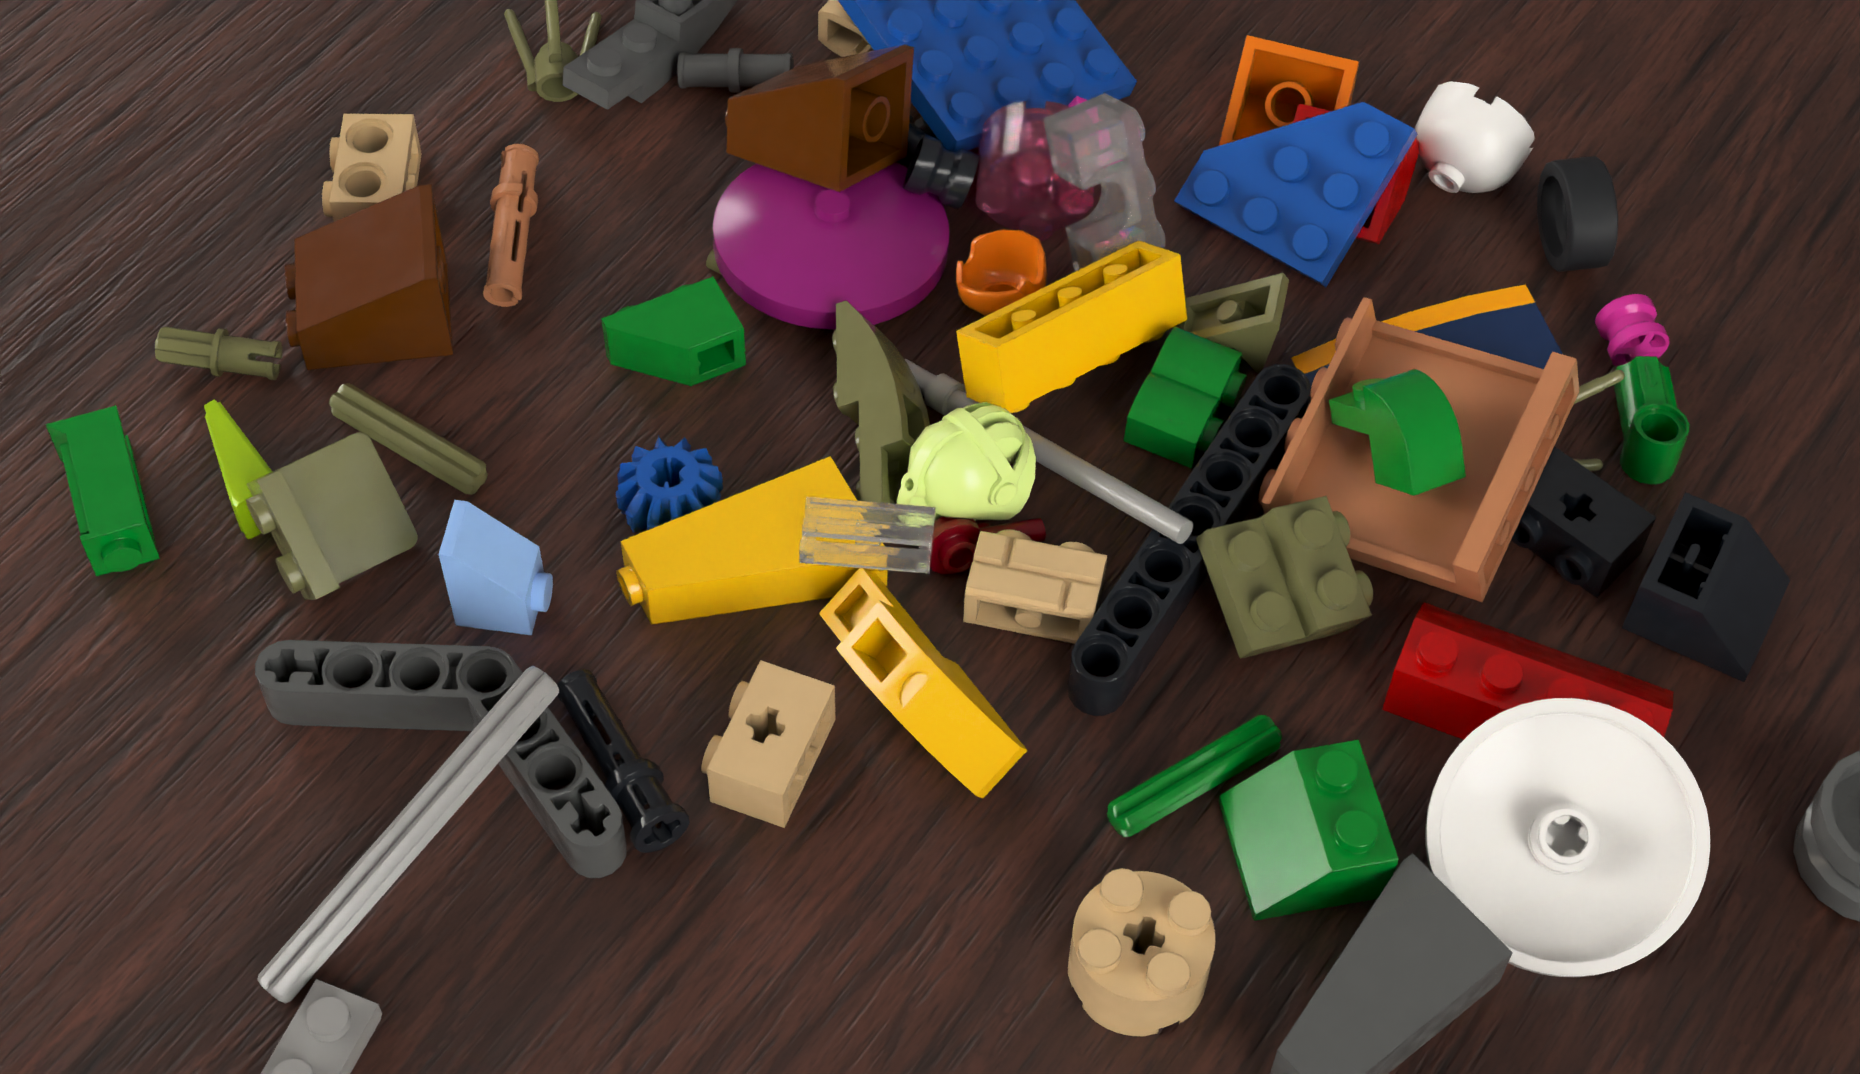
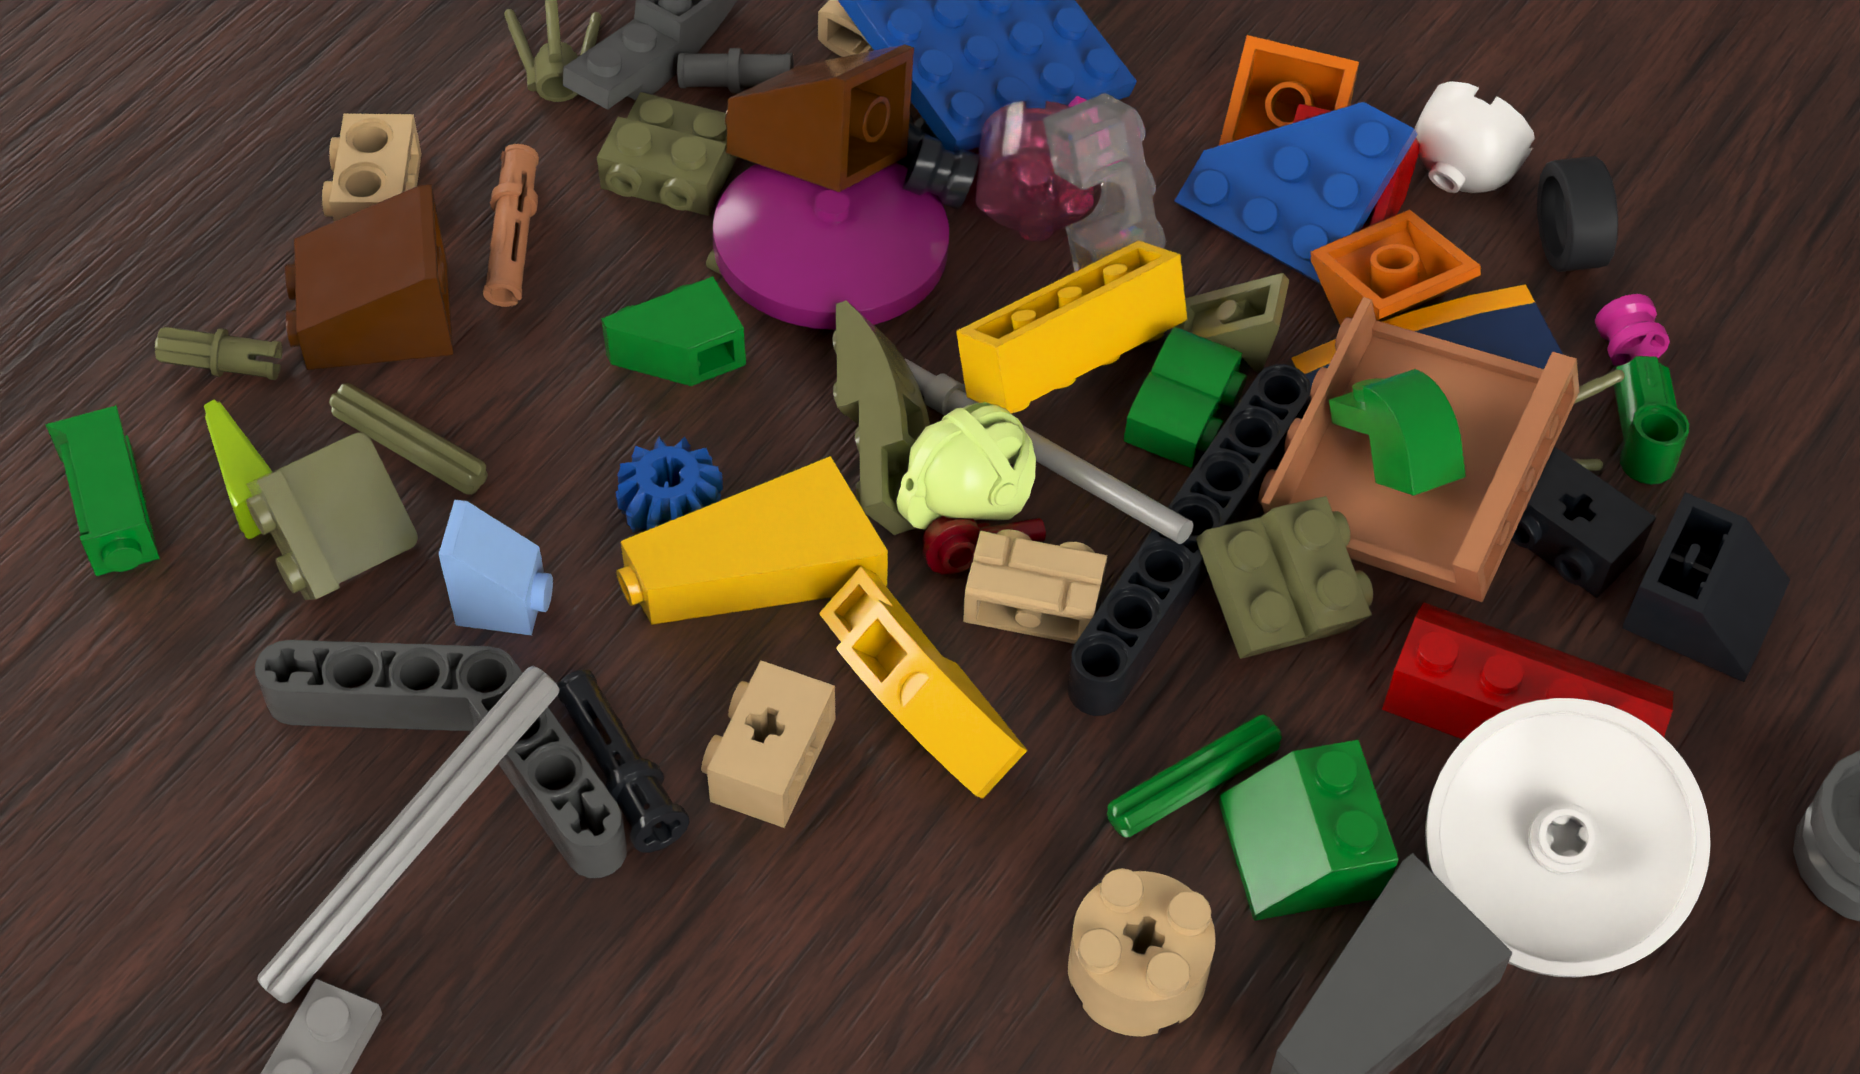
clear tile [799,497,936,574] -> none
orange hair [956,229,1047,316] -> none
none -> olive plate [597,92,737,216]
none -> orange slope [1311,210,1481,326]

